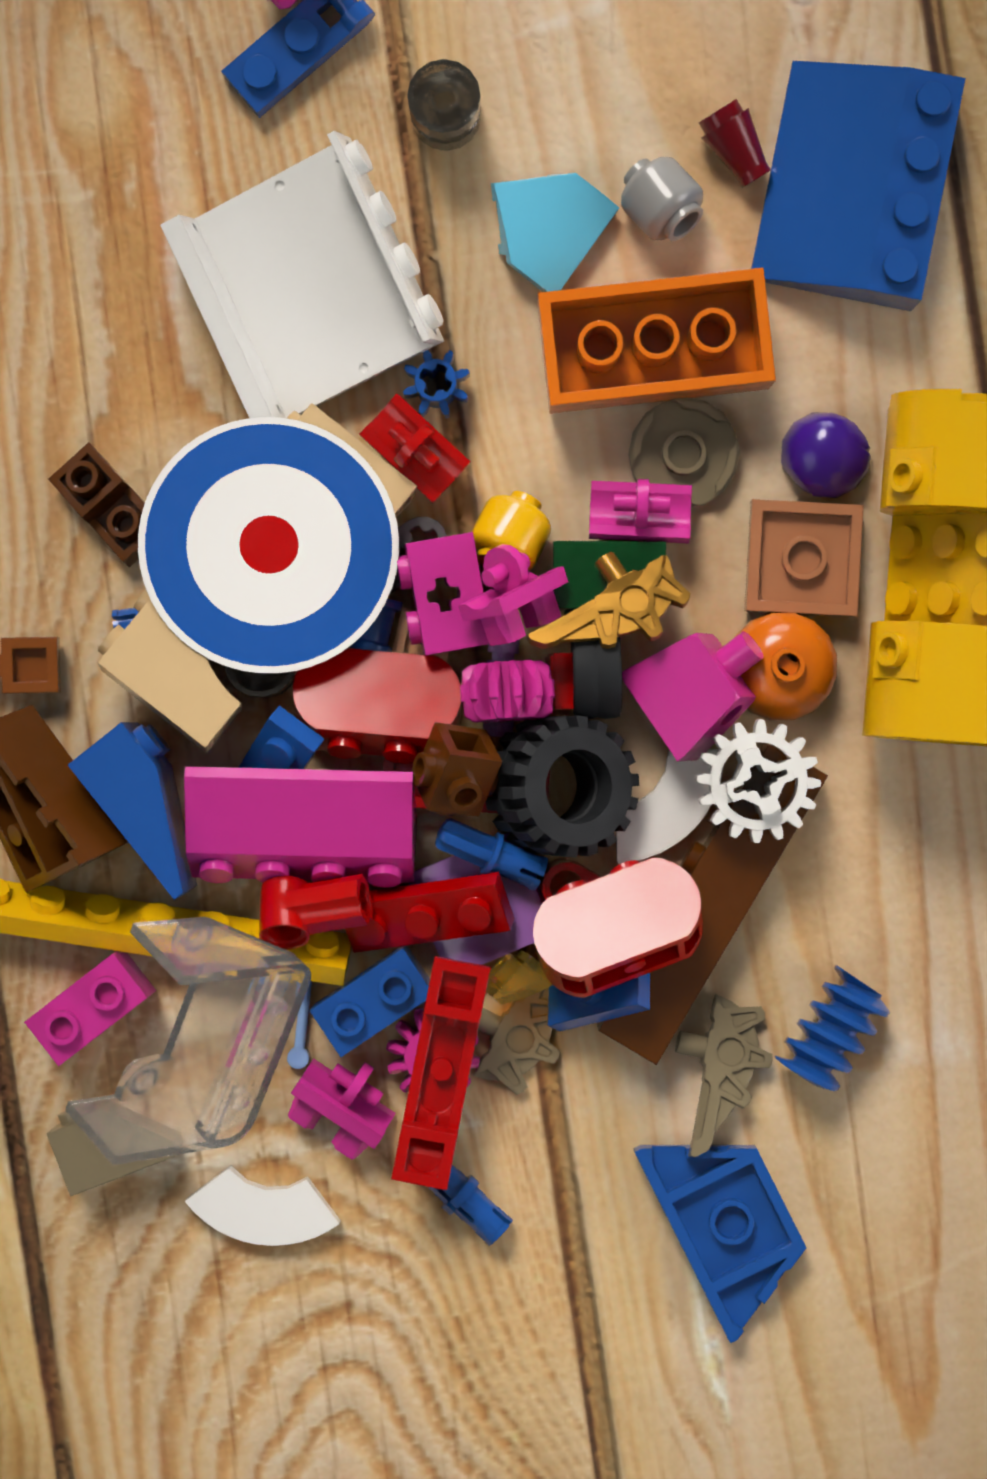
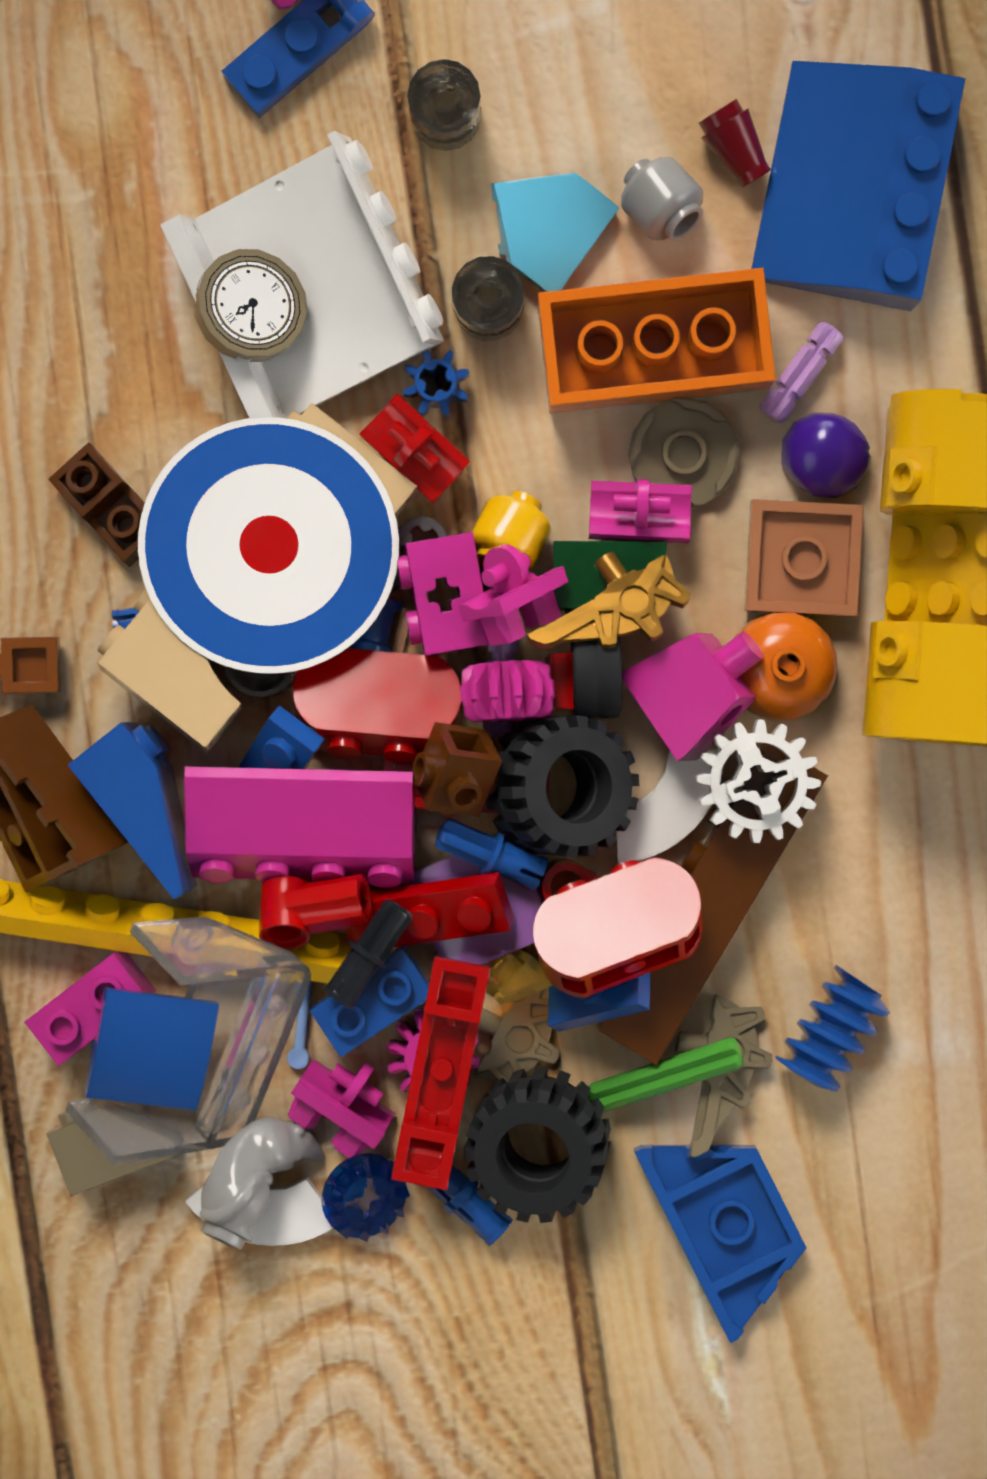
none -> blue slope [84,987,219,1111]
none -> tile [194,249,307,362]
none -> light grey animal [200,1117,324,1251]
none -> clear blue gear [321,1153,410,1242]
none -> black axle [323,899,412,1009]
none -> clear smoke wheel [452,256,525,341]
none -> black tyre [464,1067,611,1223]
none -> bright green axle [587,1037,744,1113]
none -> lavender axle [760,321,843,423]

